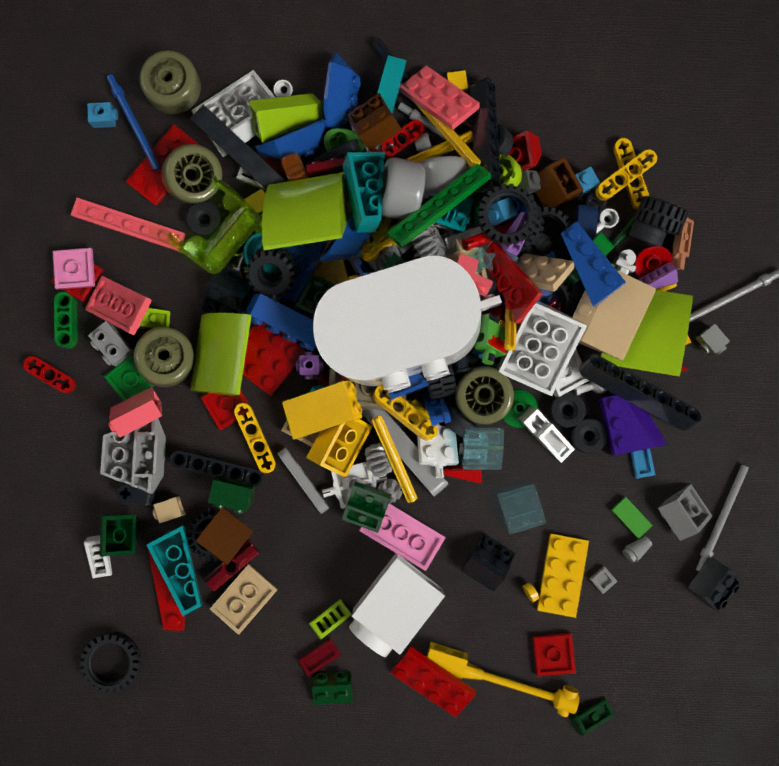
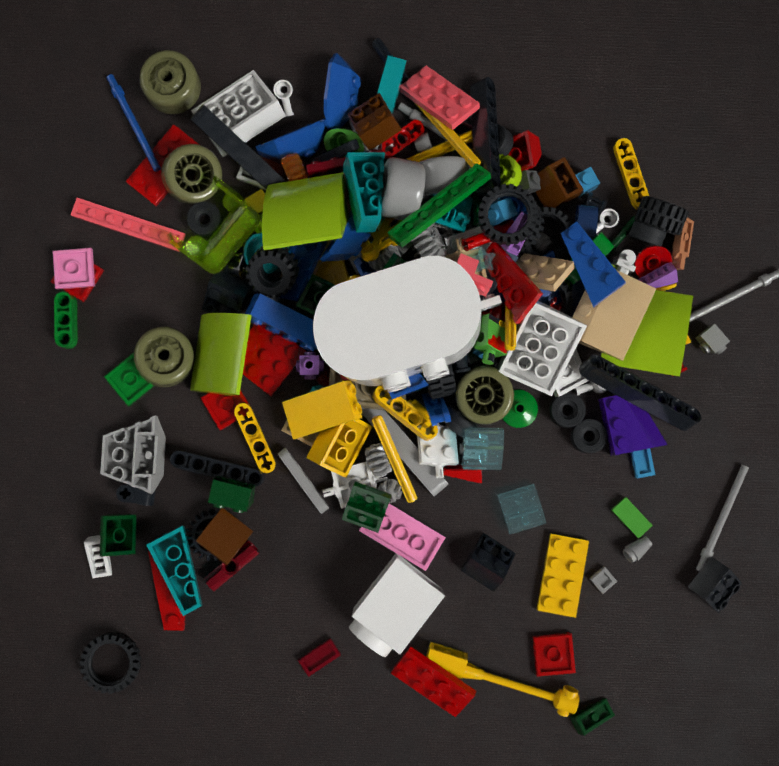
red beam [24,356,76,393] -> none
coral plate [85,276,152,335] -> none
dark azure brick [87,102,118,128] -> none
light grey brick [88,321,134,366] -> none
coral brick [108,387,162,438] -> none
lime slope [139,308,170,330] -> none
tan brick [153,497,185,523] -> none
tan plate [210,564,278,635] -> none
lime slope [249,93,324,143] -> none
lime slope [309,599,352,639] -> none
dark green bracket [312,671,353,705] -> none
yellow tile [447,70,468,91] -> none
white slope [518,405,575,463] -> none
yellow tile [522,582,539,603] -> none
yellow beam [595,150,657,201] -> none
light grey slope [658,484,712,541] -> none

